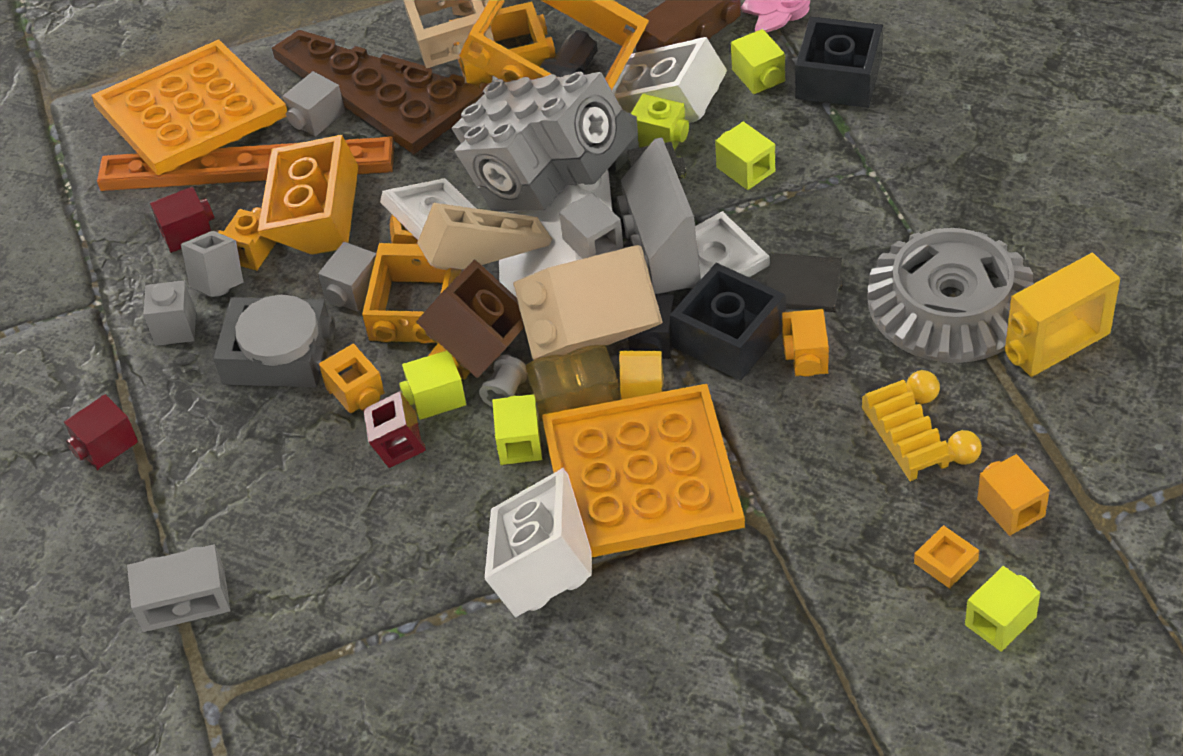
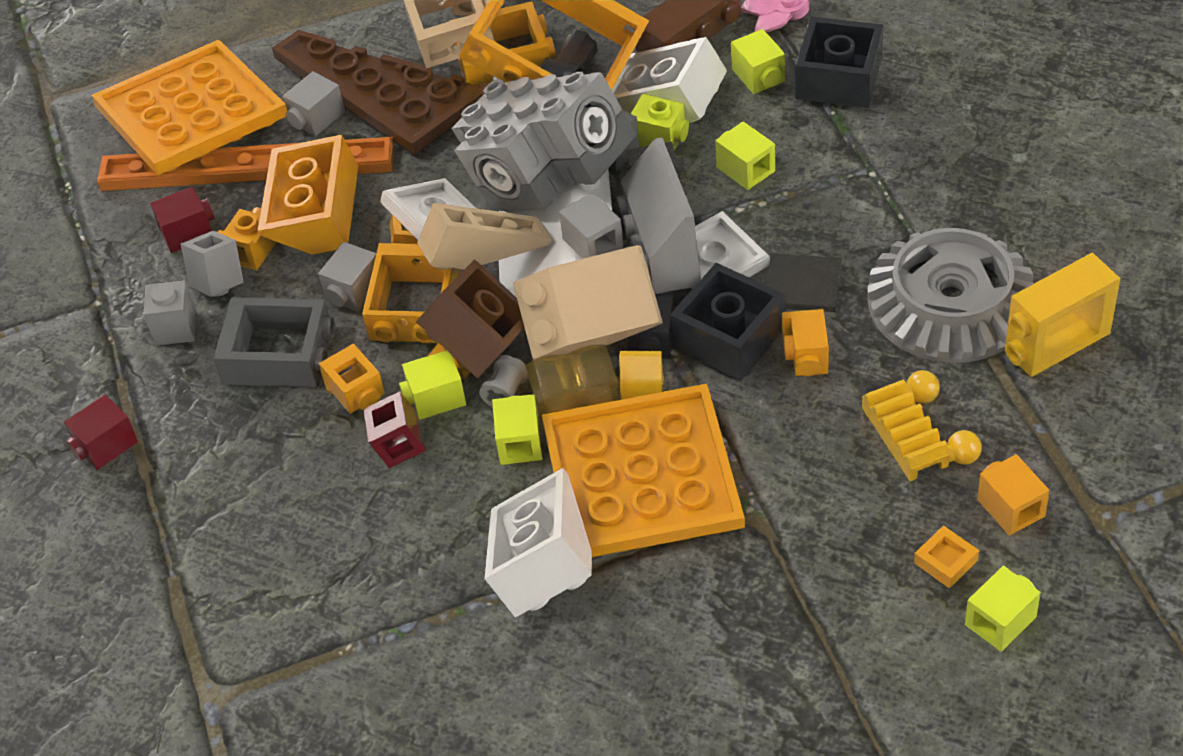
light grey brick [127,544,230,632] -> none
light grey tile [235,294,319,366] -> none

